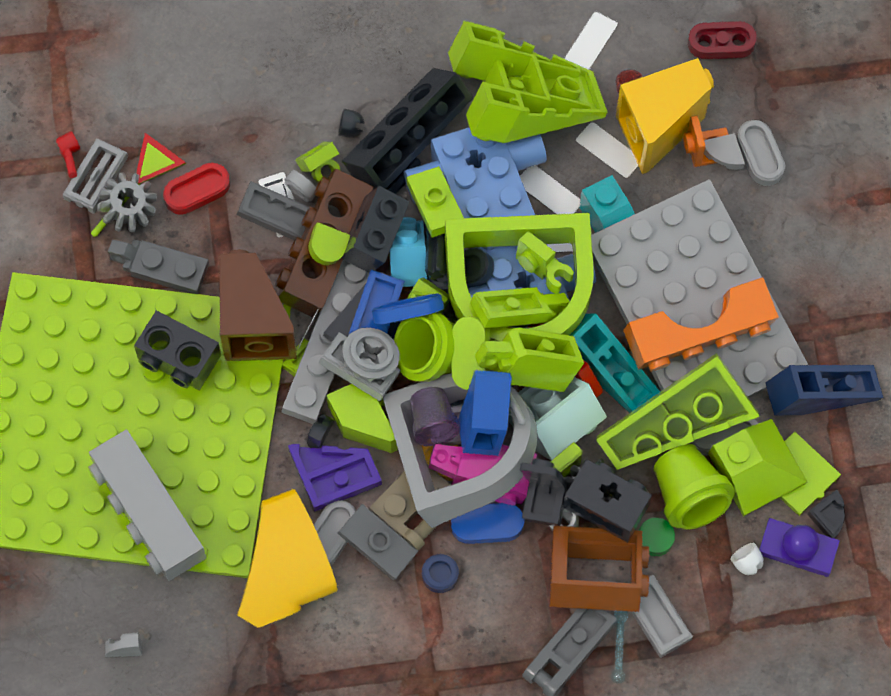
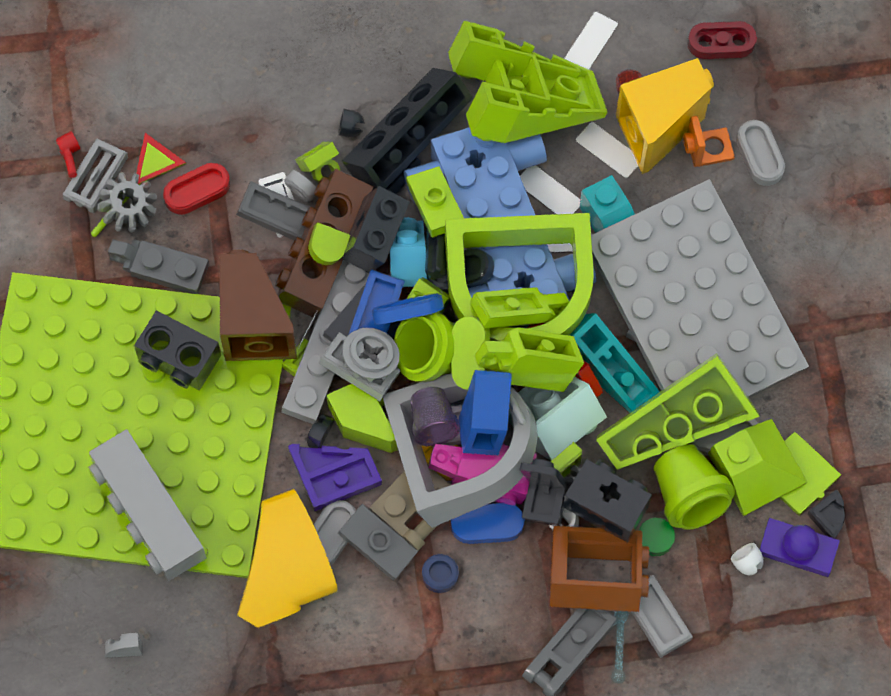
lime plate [516,231,574,294] -> none
orange arch [623,277,779,372] -> none
light grey tile [704,133,745,170] -> none
dark blue slope [765,365,883,416] -> none

